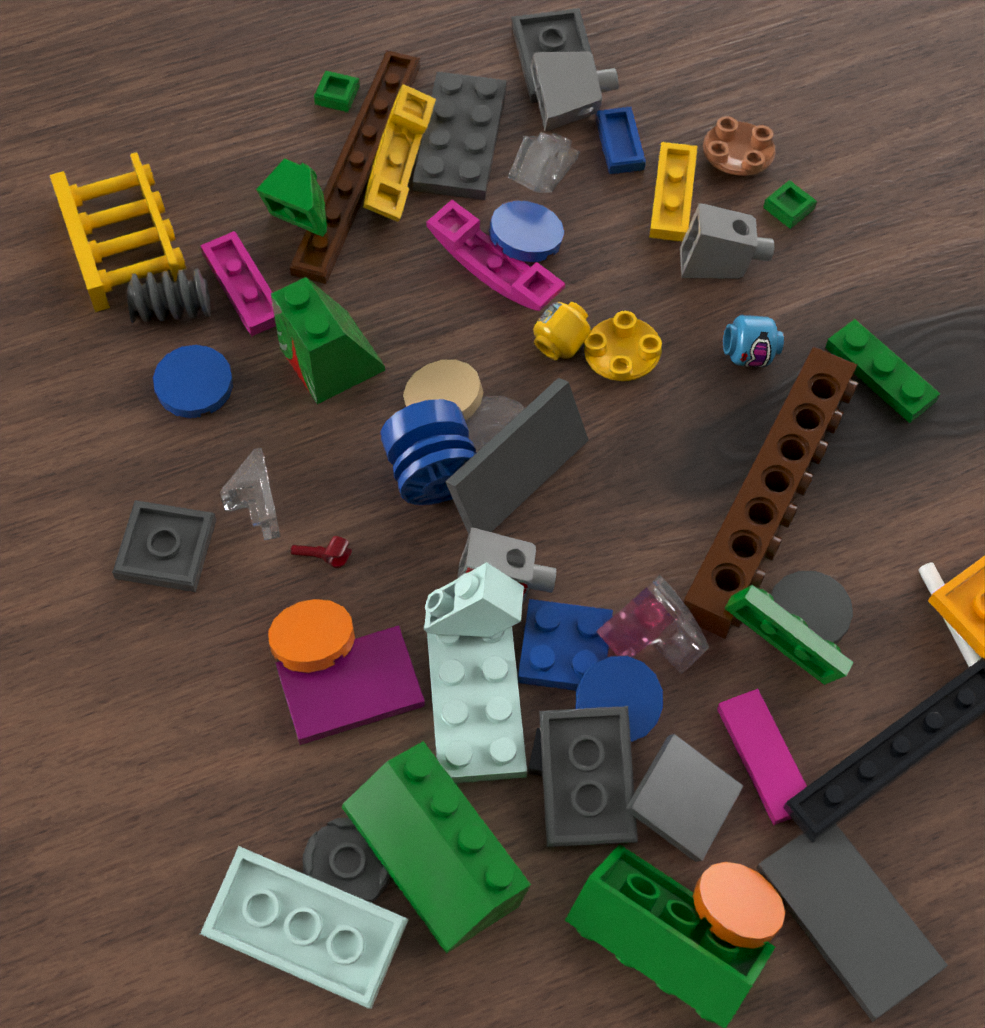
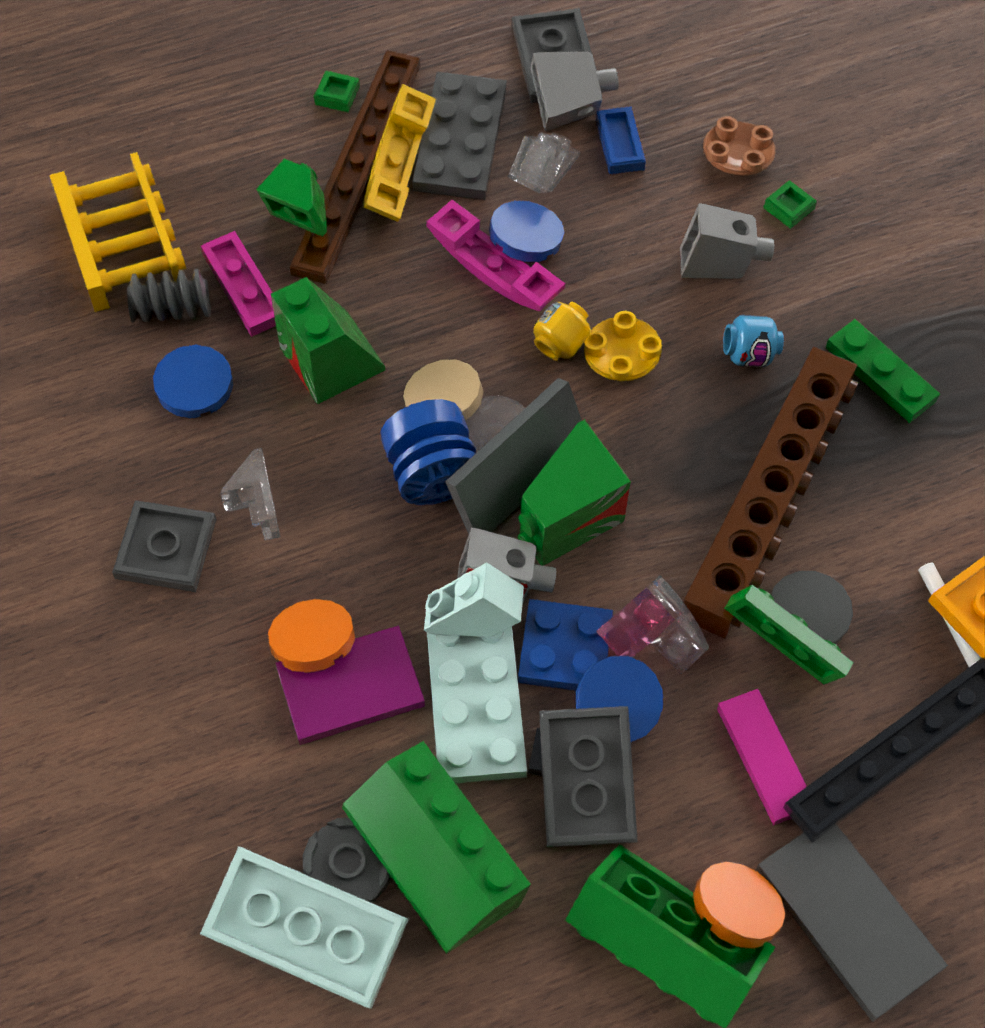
dark red hand [291,536,352,568] -> none
dark grey tile [625,734,743,862] -> none
yellow plate [649,142,698,241] -> none
none -> green slope [518,419,631,566]

